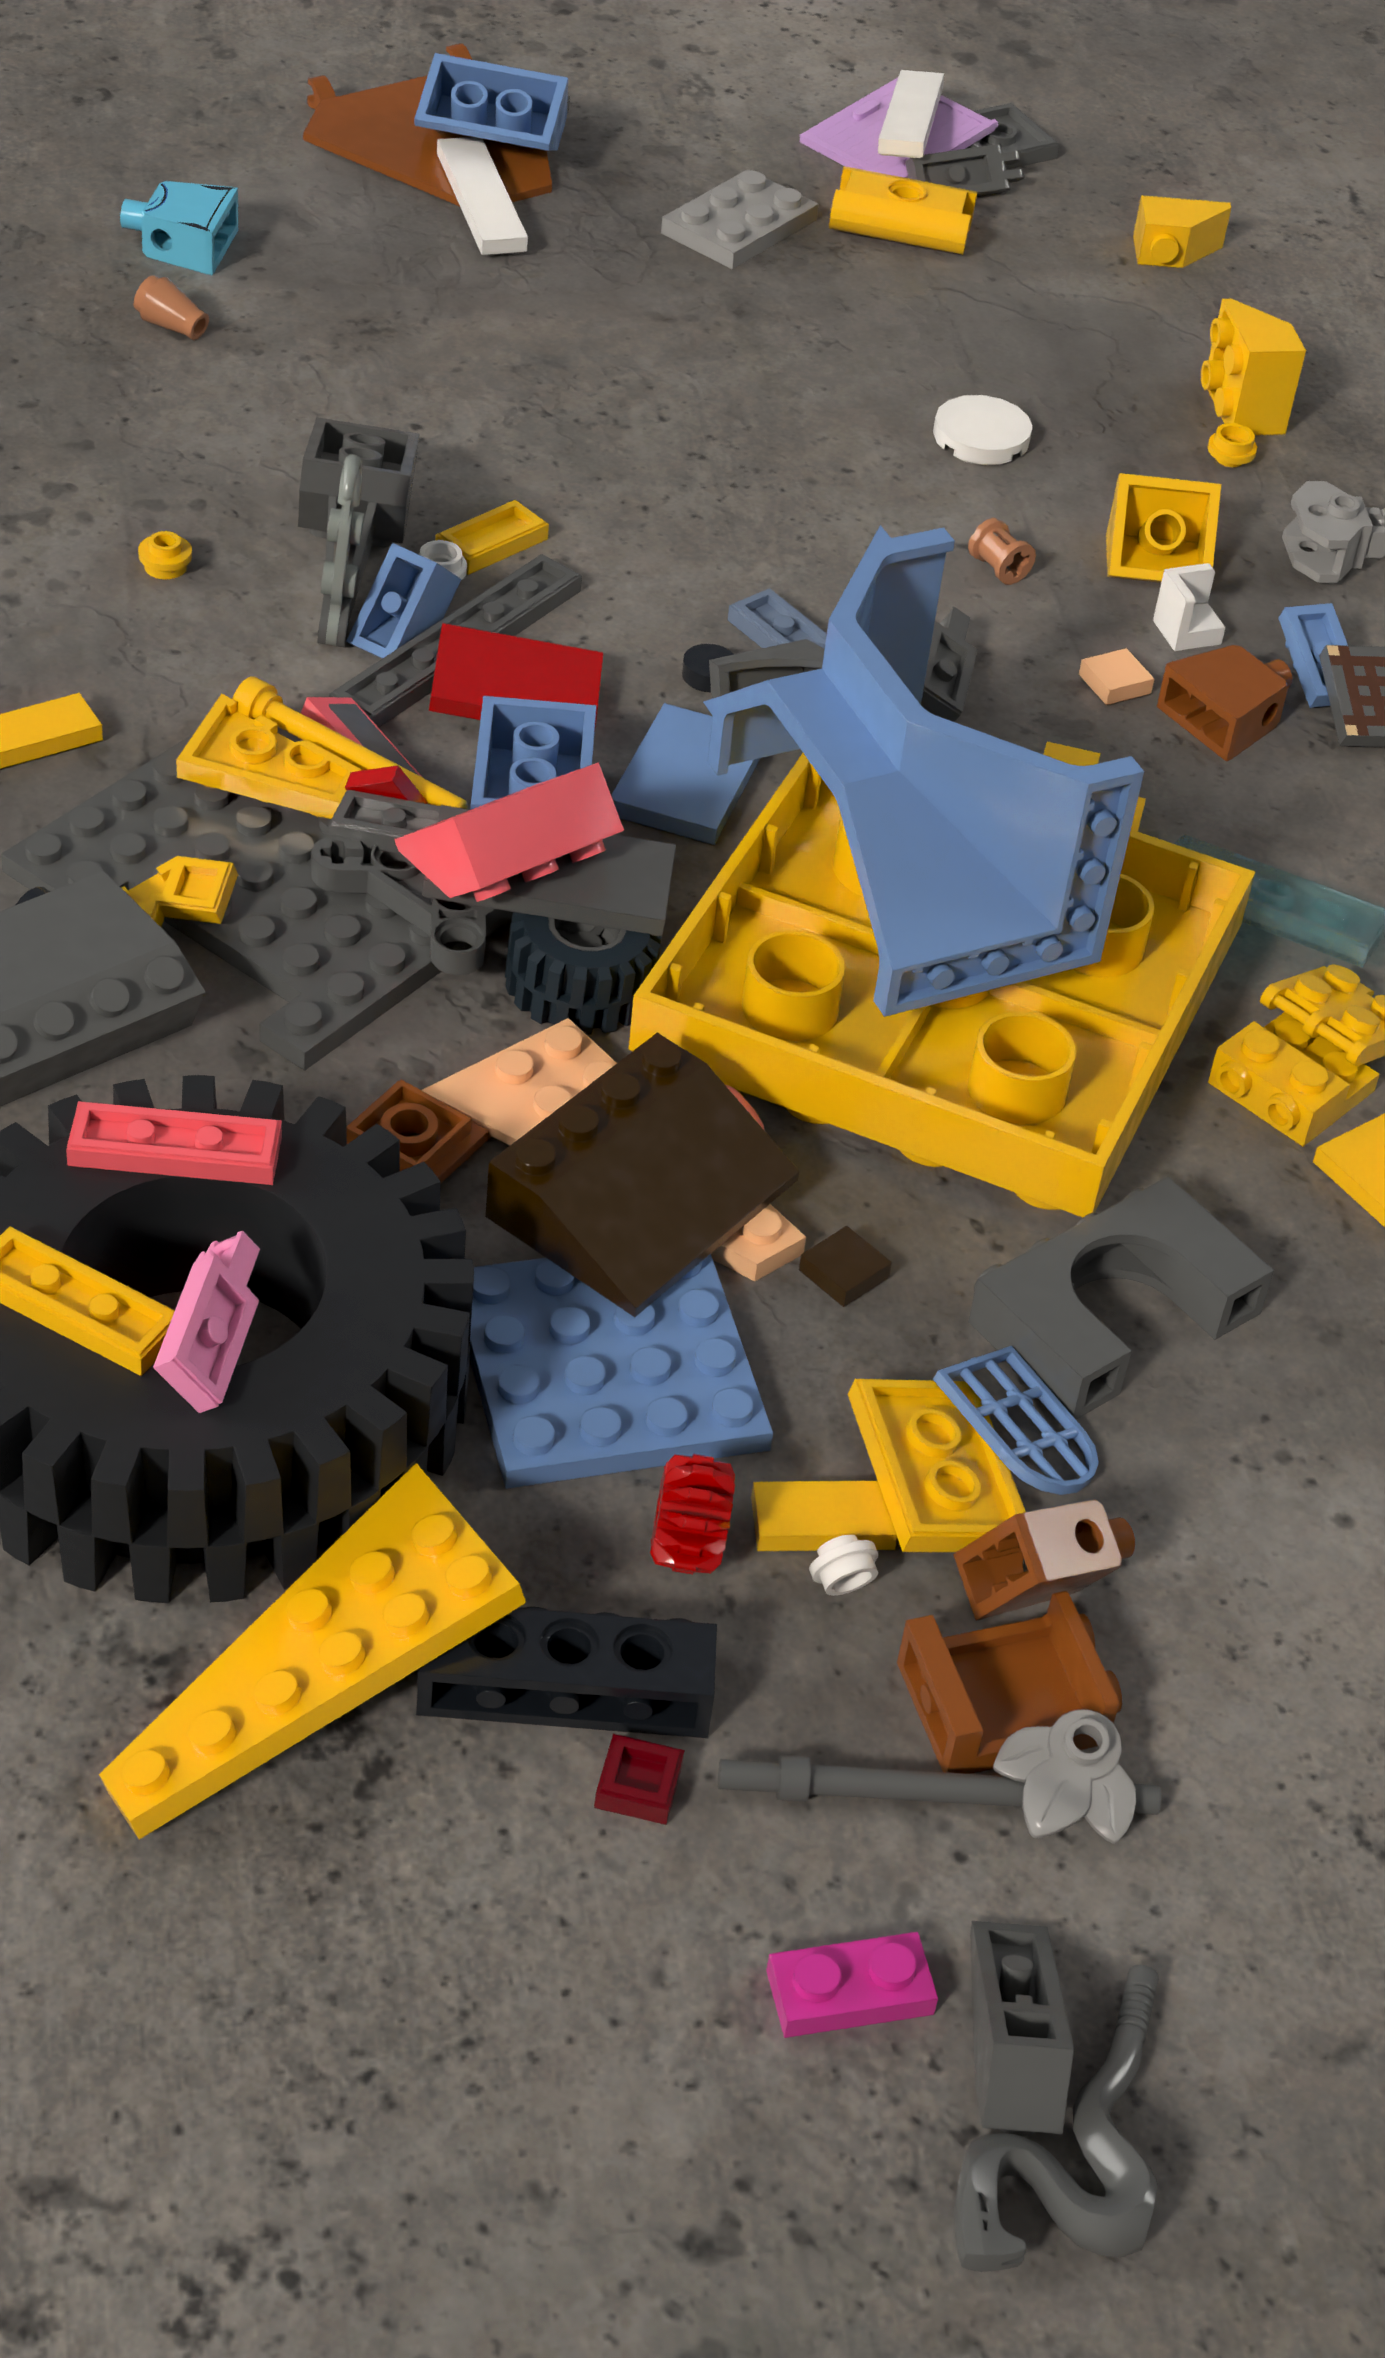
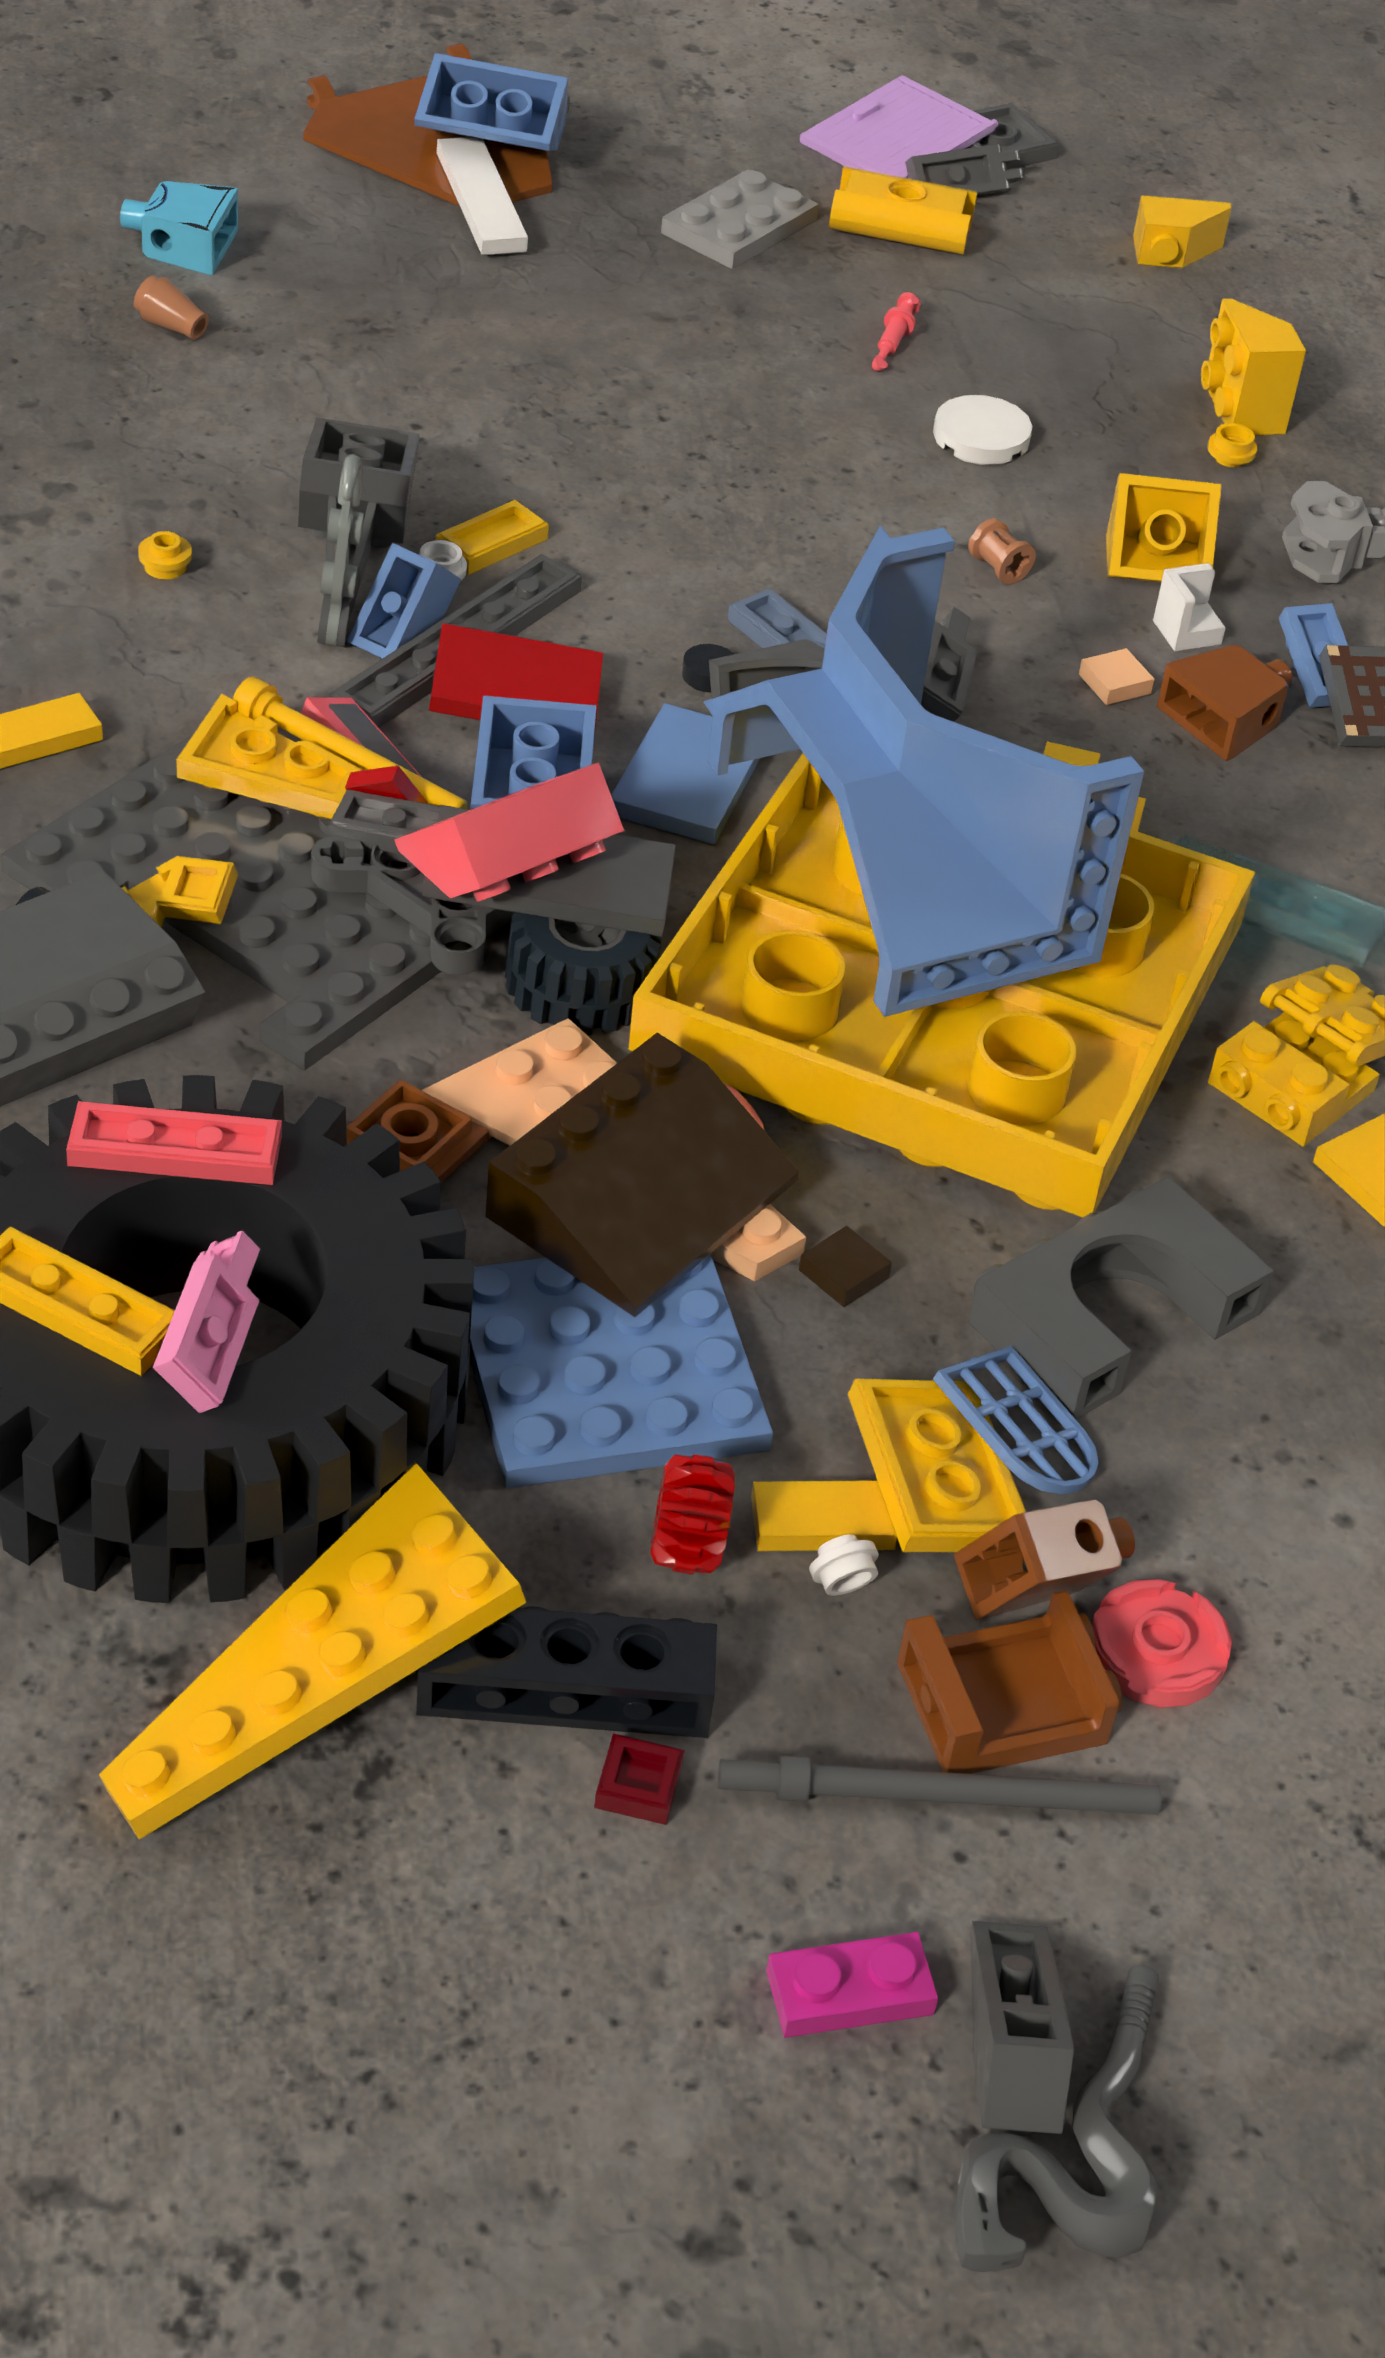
white tile [878,70,944,158] -> none
light grey plate [993,1709,1136,1844] -> none
none -> coral piece [872,292,921,371]
none -> coral tile [1092,1579,1232,1708]

